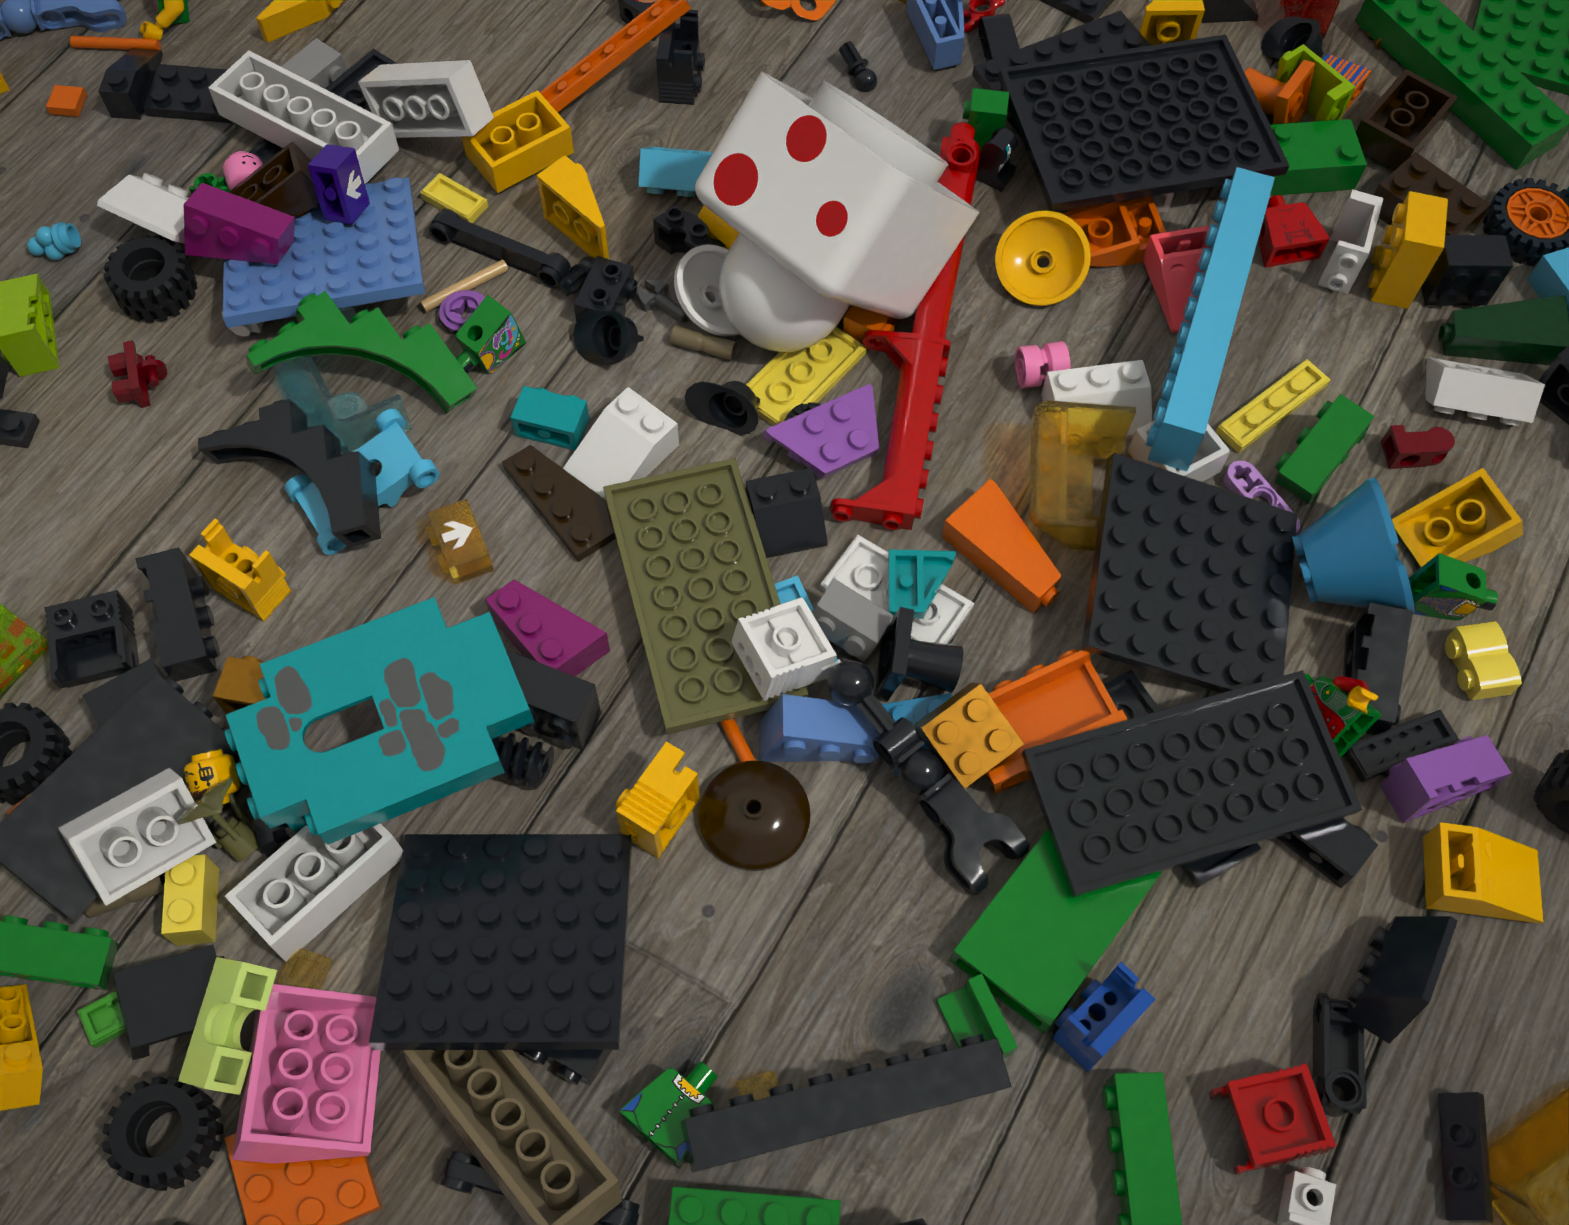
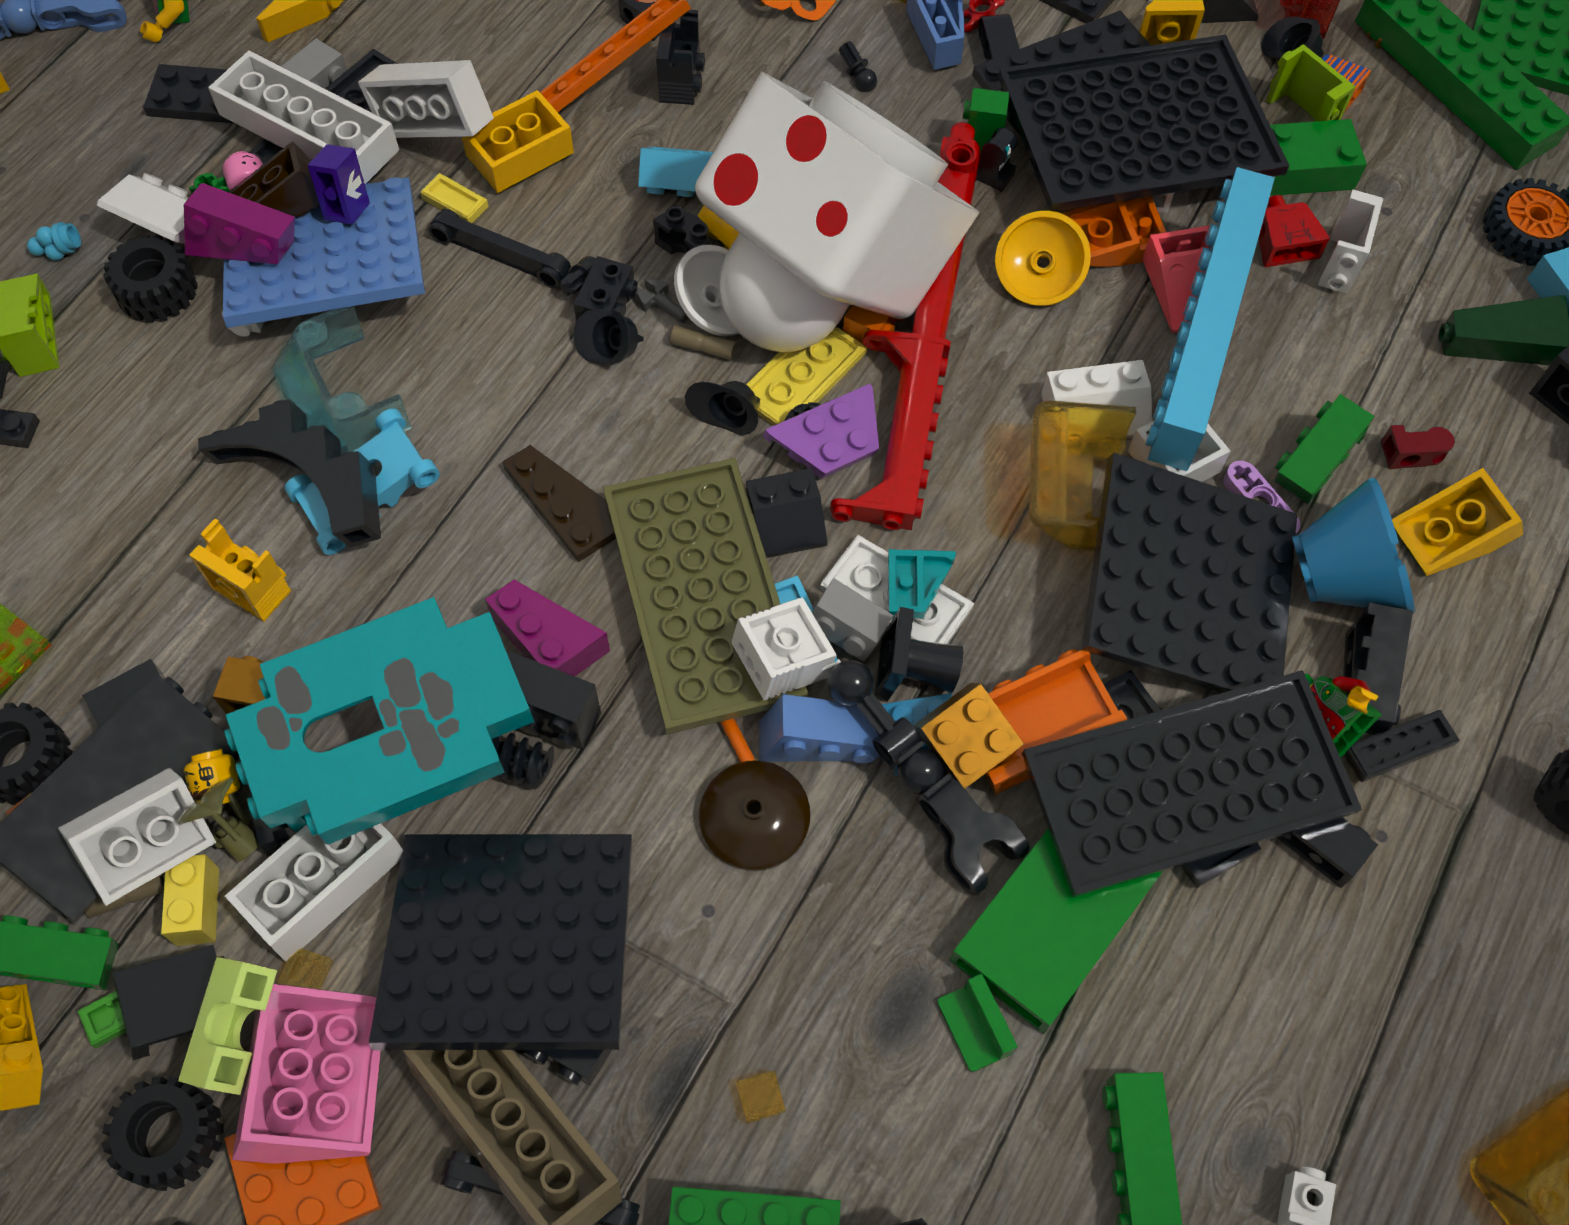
black piece [44,590,139,689] -> none
orange tile [46,85,87,117] -> none
orange bar [70,36,161,50] -> none
black slope [98,48,163,120] -> none
dark red hips [108,340,168,408] -> none
black wedge [135,547,220,682] -> none
green arch [246,291,477,414] -> none
tan bar [419,259,508,313] -> none
clear yellow brick [425,499,494,585] -> none
medium lavender gear [439,290,485,333] -> none
green torso [455,295,526,374] -> none
teal brick [510,386,590,450] -> none
yellow slope [537,155,609,259] -> none
white slope [563,387,679,500] -> none
yellow piece [615,741,700,859] -> none
green torso [620,1061,718,1169] -> none
black brick [681,1034,1012,1173] -> none
orange slope [942,478,1062,614] -> none
bright pink wheel [1015,341,1071,389] -> none
blue piece [1052,962,1156,1072] -> none
red piece [1209,1063,1336,1175] -> none
light yellow tile [1215,359,1331,454] -> none
orange plant [1244,60,1315,124] -> none
black piece [1312,993,1367,1117] -> none
black slope [1346,916,1458,1044] -> none
dark brown brick [1356,69,1458,171] -> none
yellow brick [1368,191,1448,309] -> none
dark brown brick [1374,152,1491,235] -> none
medium lavender wedge [1380,735,1512,824] -> none
green torso [1409,553,1498,621] -> none
black brick [1421,235,1513,307] -> none
yellow slope [1423,822,1543,924] -> none
white slope [1425,357,1545,426] -> none
black plate [1438,1092,1493,1223] -> none
light yellow brick [1445,621,1522,700] -> none

